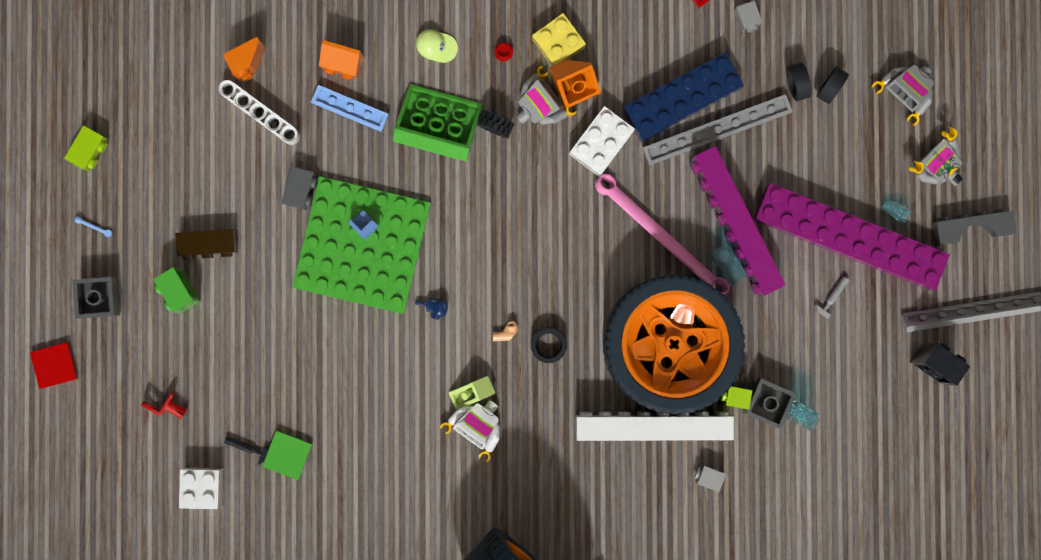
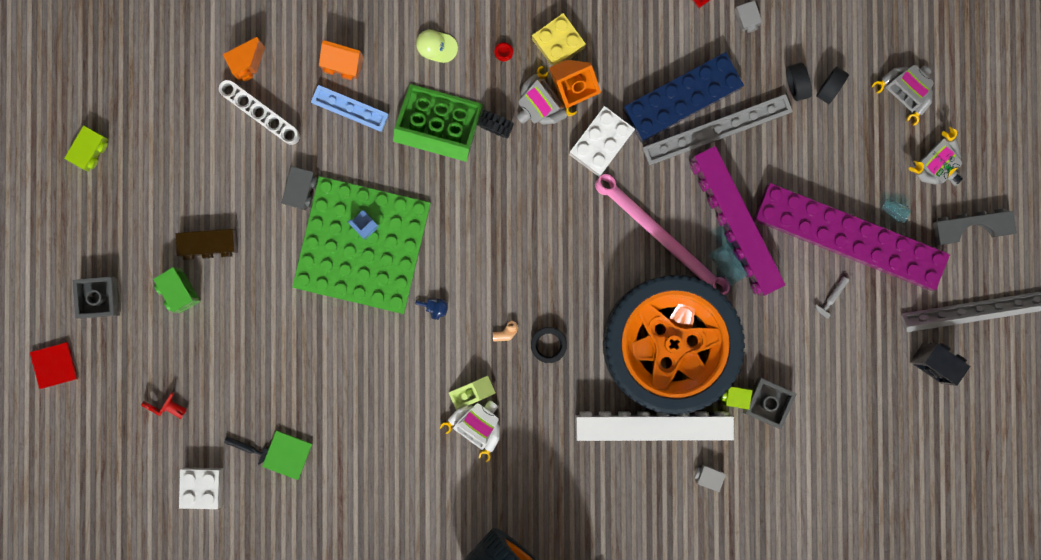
light blue hinge [75,216,113,237] -> none
clear light blue brick [786,401,819,431] -> none

